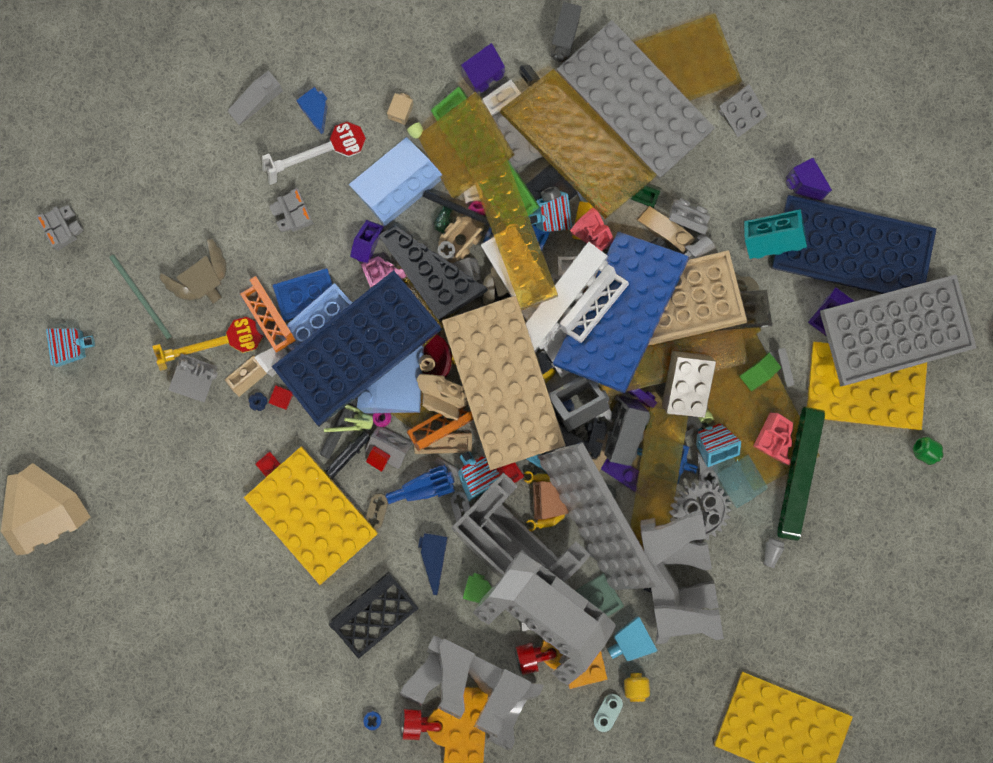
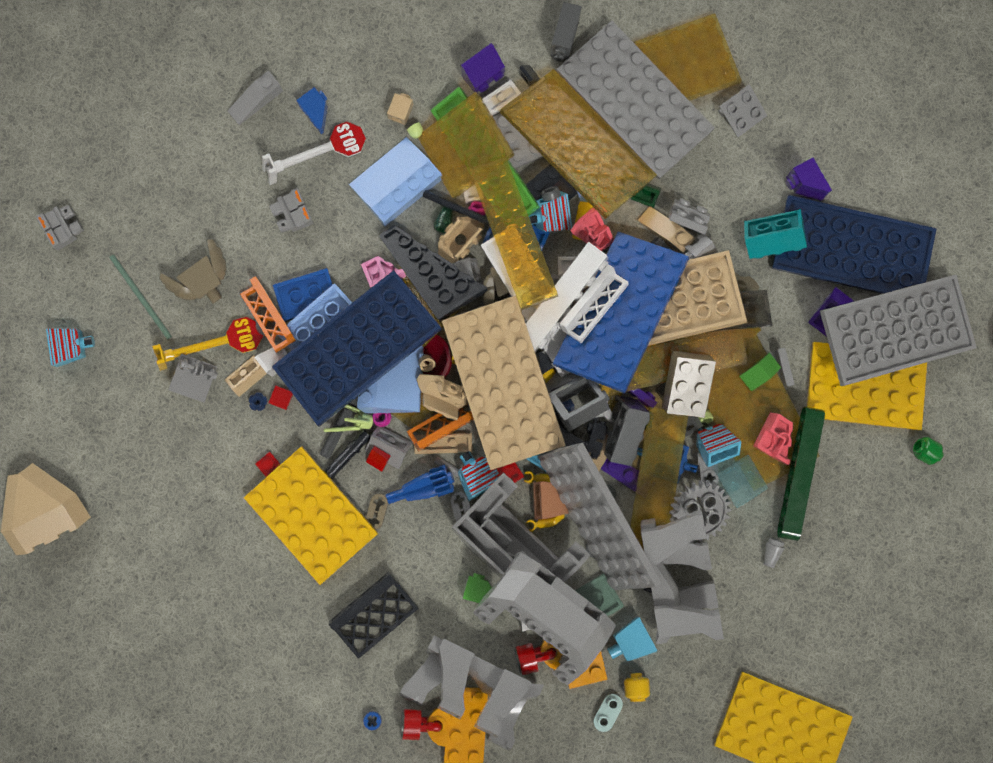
dark purple slope [350,220,384,264] -> none
dark blue slope [418,533,448,595] -> none
light grey bush [438,241,455,260] -> none

